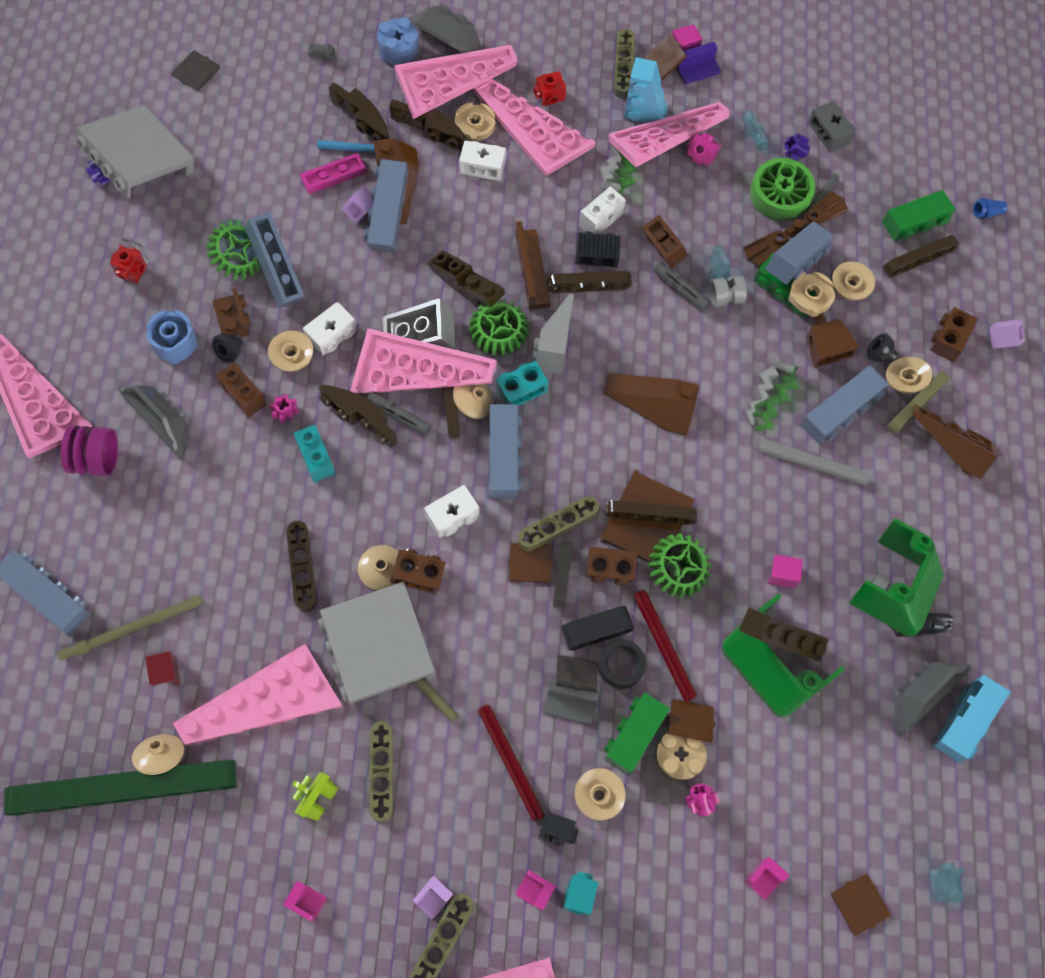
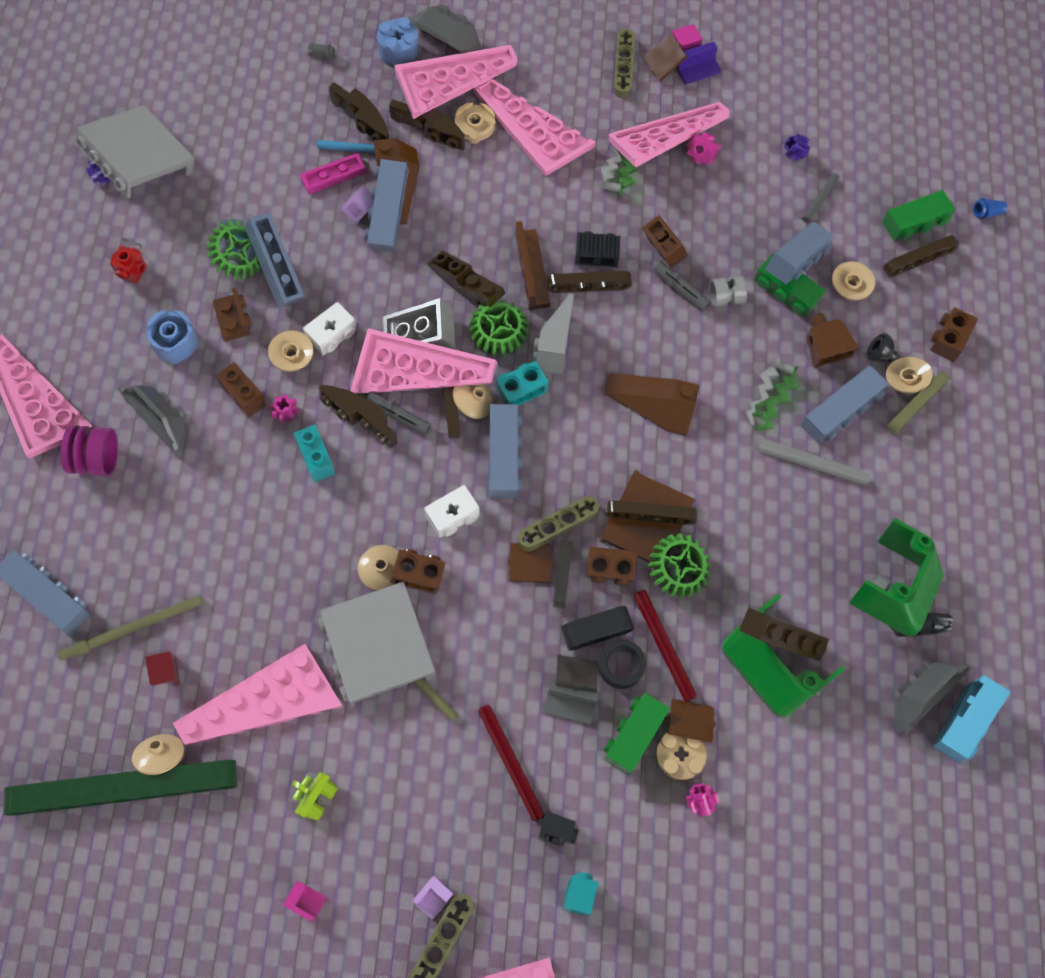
clear smoke piece [171,50,221,91] -> none
black brick [212,333,243,363] -> none
dark brown beam [286,521,317,612] -> none
olive beam [369,721,394,823] -> none
white brick [459,141,506,181] -> none
dark pink panel [516,870,556,911] -> none
red brick [533,71,566,106] -> none
tan dish [575,768,626,821] -> none
white brick [579,186,626,234] -> none
medium azure wedge [624,57,668,123] -> none
clear light blue bracket [707,245,731,283] -> none
clear light blue pin [742,110,770,151] -> none
reddish brown piece [743,191,849,267] -> none
dark pink panel [745,856,789,899] -> none
bright green piece [750,158,815,221] -> none
dark pink panel [767,555,803,588] -> none
tan plate [789,272,835,317] -> none
dark grey brick [808,101,856,153] -> none
reddish brown piece [830,874,891,936] -> none
reddish brown wedge [912,404,997,479] -> none
clear light blue bracket [930,863,965,903] -> none
lavender panel [989,319,1025,349] -> none

